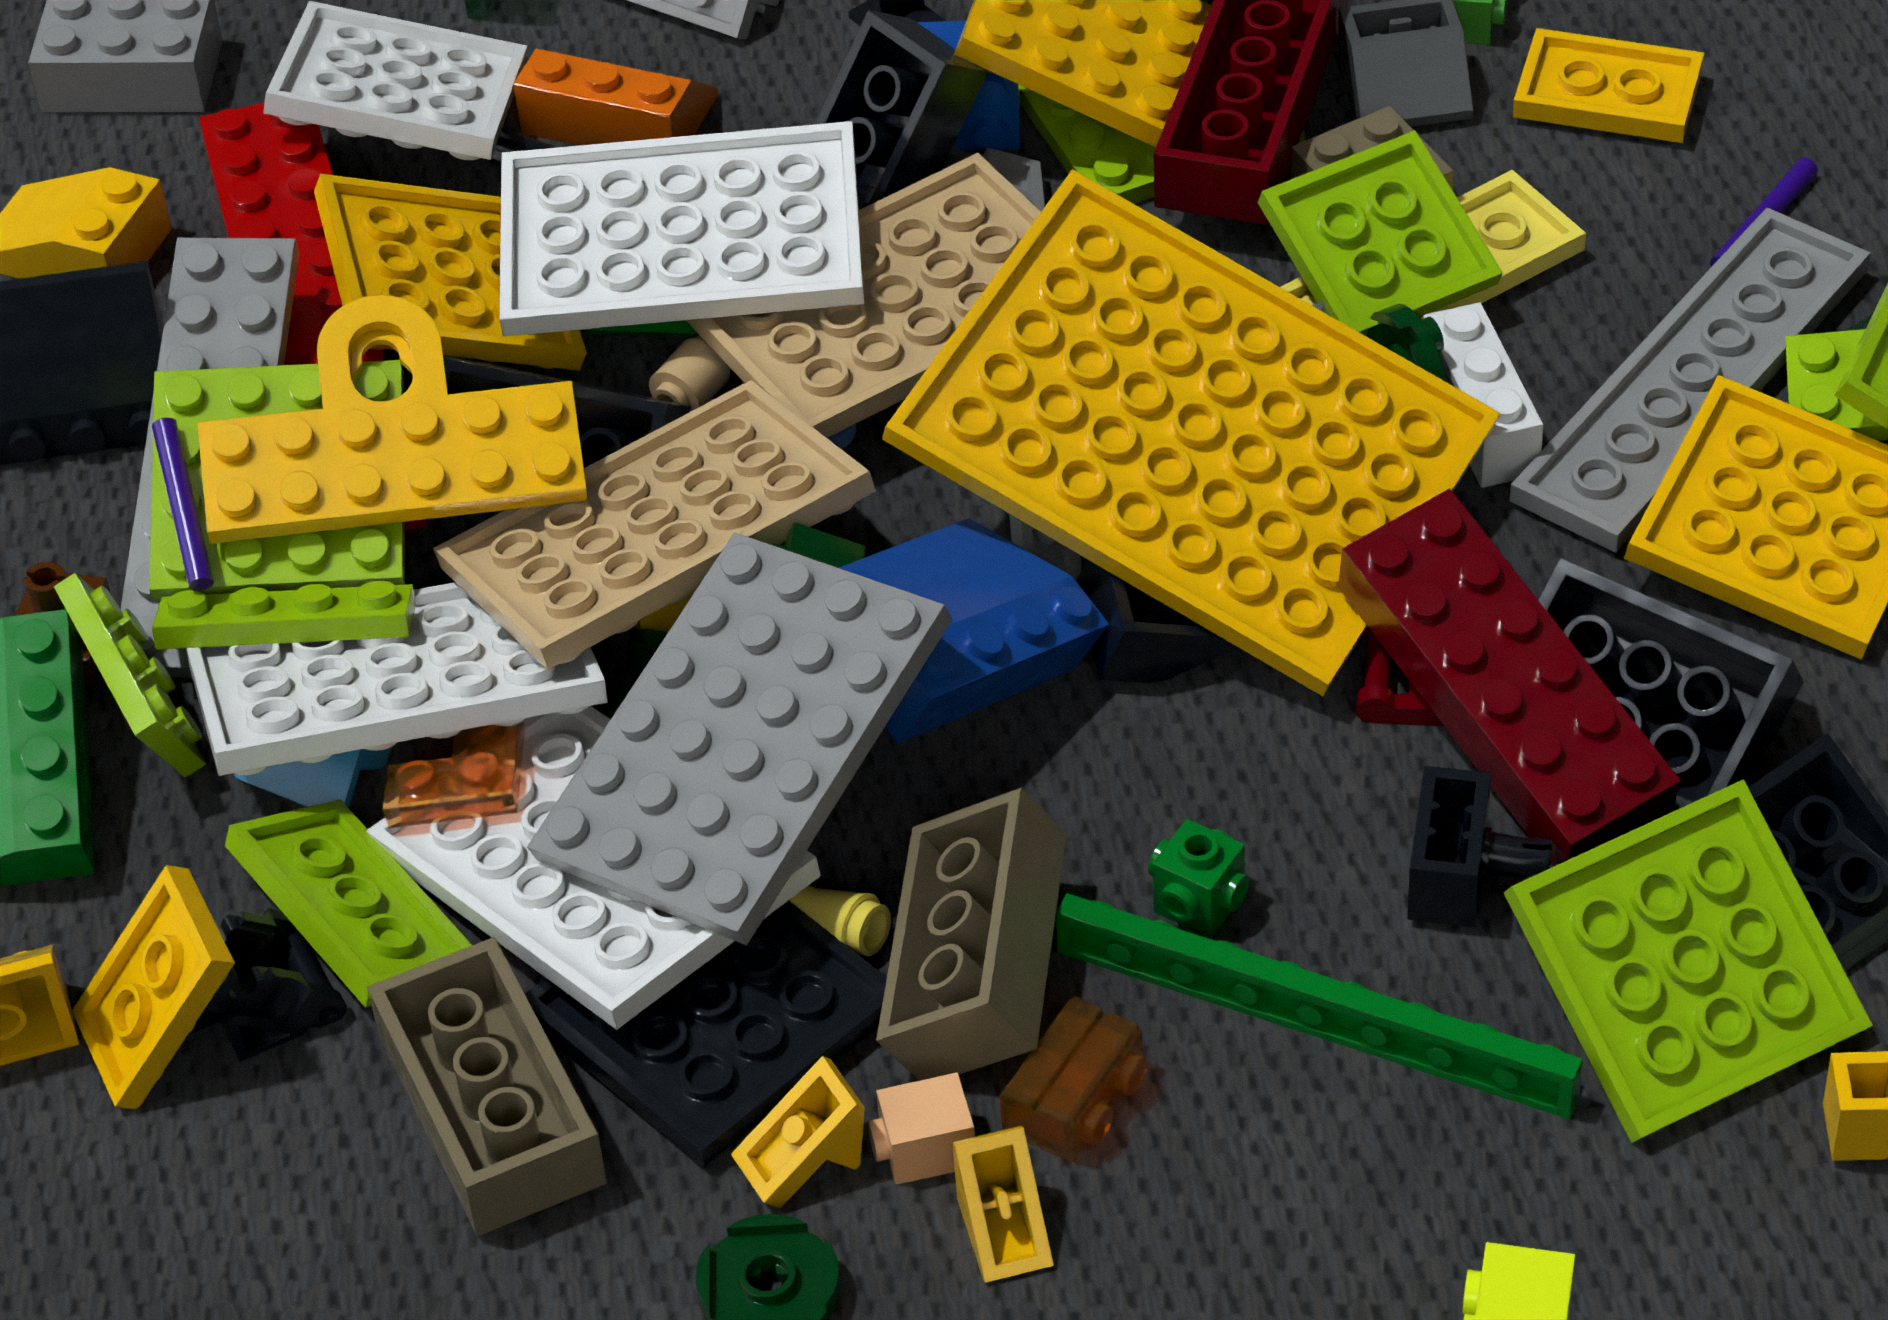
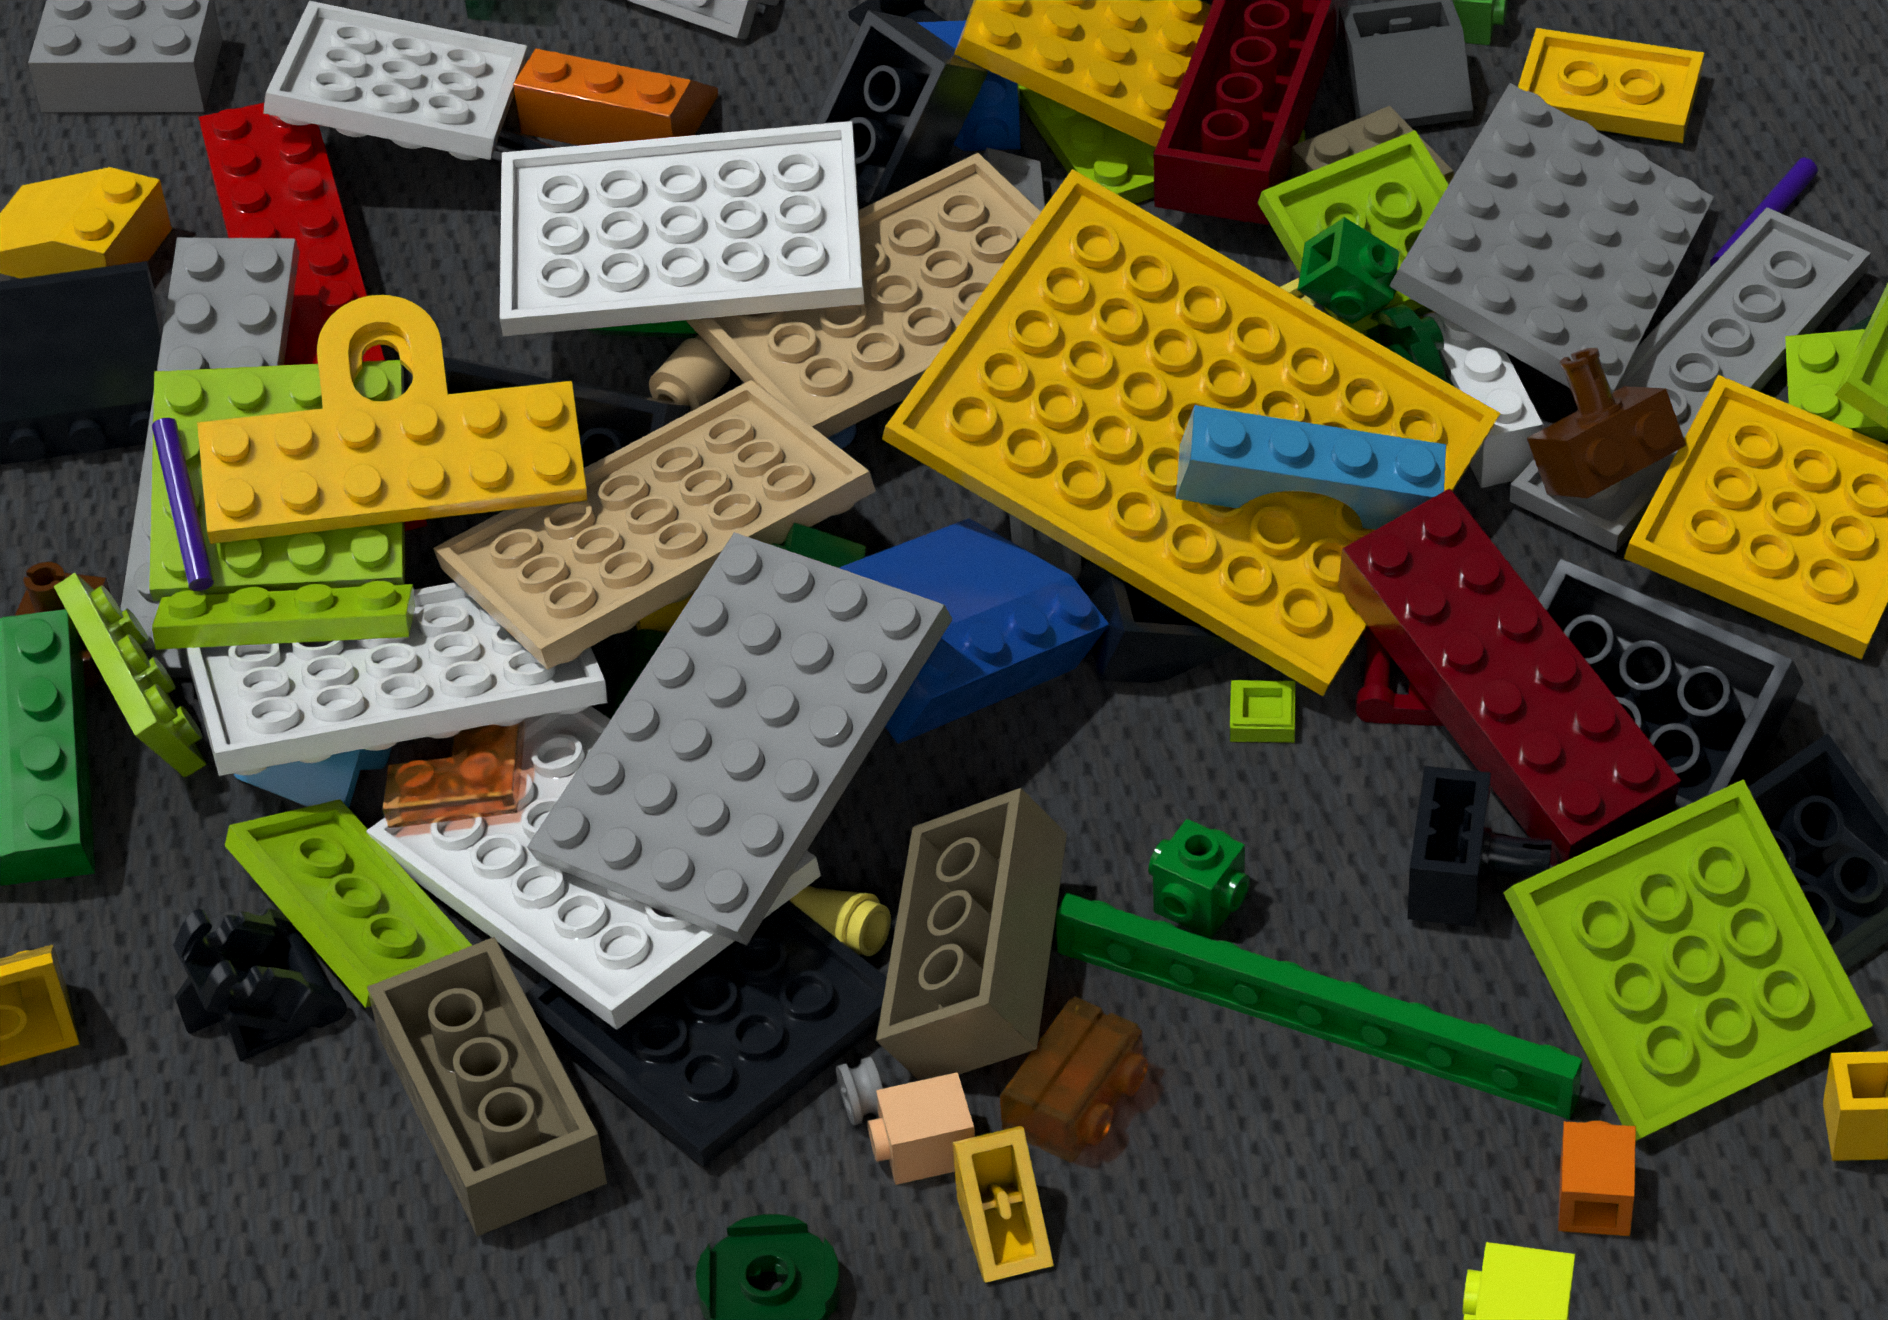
yellow plate [72,865,235,1109] -> none
yellow plate [314,174,587,371] -> none
yellow slope [731,1056,865,1209] -> none
none -> light grey bush [836,1057,883,1125]
none -> dark azure arch [1176,405,1446,530]
none -> lime tile [1230,680,1295,743]
none -> green brick [1297,217,1400,324]
none -> light grey plate [1389,83,1714,393]
none -> reddish brown brick [1527,348,1686,499]
none -> orange brick [1558,1121,1636,1236]

